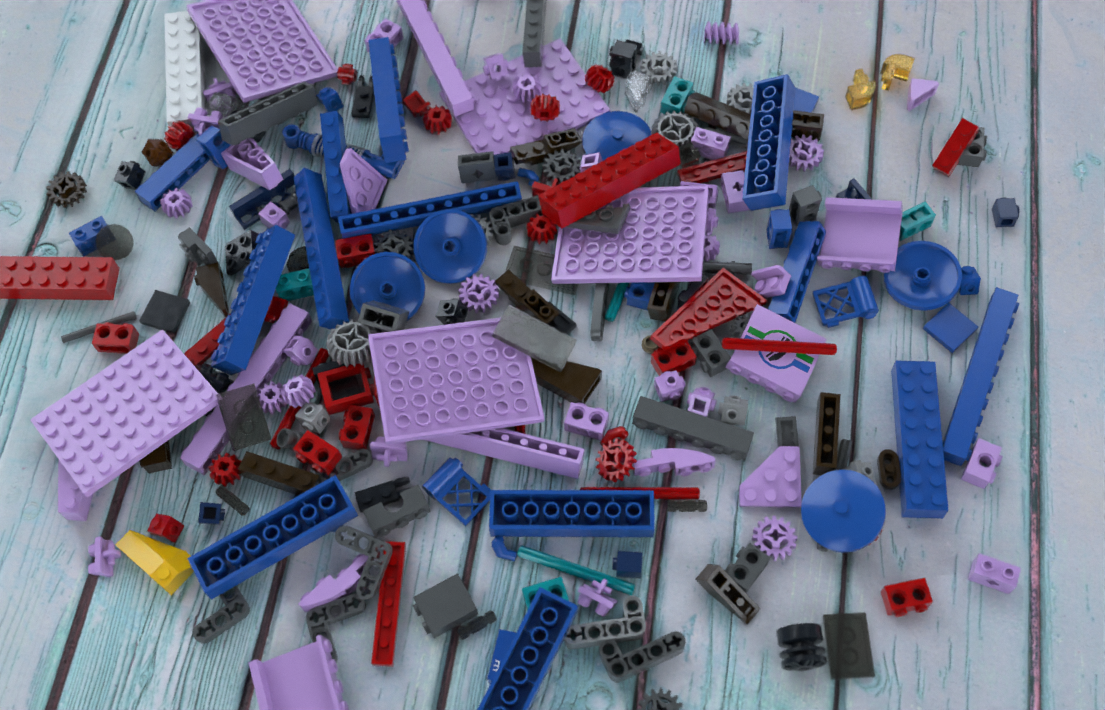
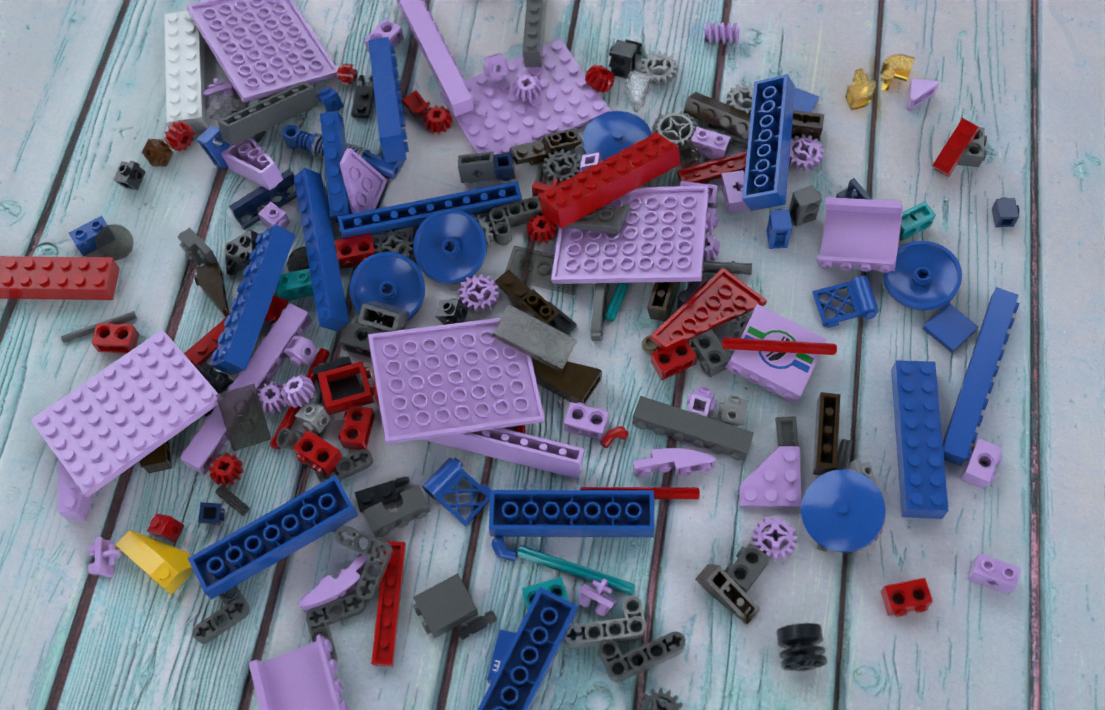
dark brown gear [46,171,87,208] -> none
blue brick [135,133,215,212] -> none
black tile [139,290,190,334] -> none
lavender gear [160,188,193,219] -> none
lavender hips [188,107,223,136] -> none
dark brown brick [238,451,322,496] -> none
dark grey bush [278,192,298,215] -> none
light grey gear [326,319,377,367] -> none
lavender hips [370,437,408,467] -> none
blue arm [517,168,539,186] -> none
red gear [530,93,560,122] -> none
red gear [595,438,637,483] -> none
dark blue brick [612,551,642,579] -> none
blue brick [624,282,655,311] -> none
lavender brick [654,370,685,402] -> none
teal brick [660,76,695,114] -> none
clear smoke axle [667,500,707,512] -> none
lavender bracket [751,265,791,298] -> none
blue brick [768,221,826,323] -> none
clear smoke tile [822,612,875,680] -> none
dark brown plate [877,449,901,490] -> none
blue bracket [959,266,981,295] -> none

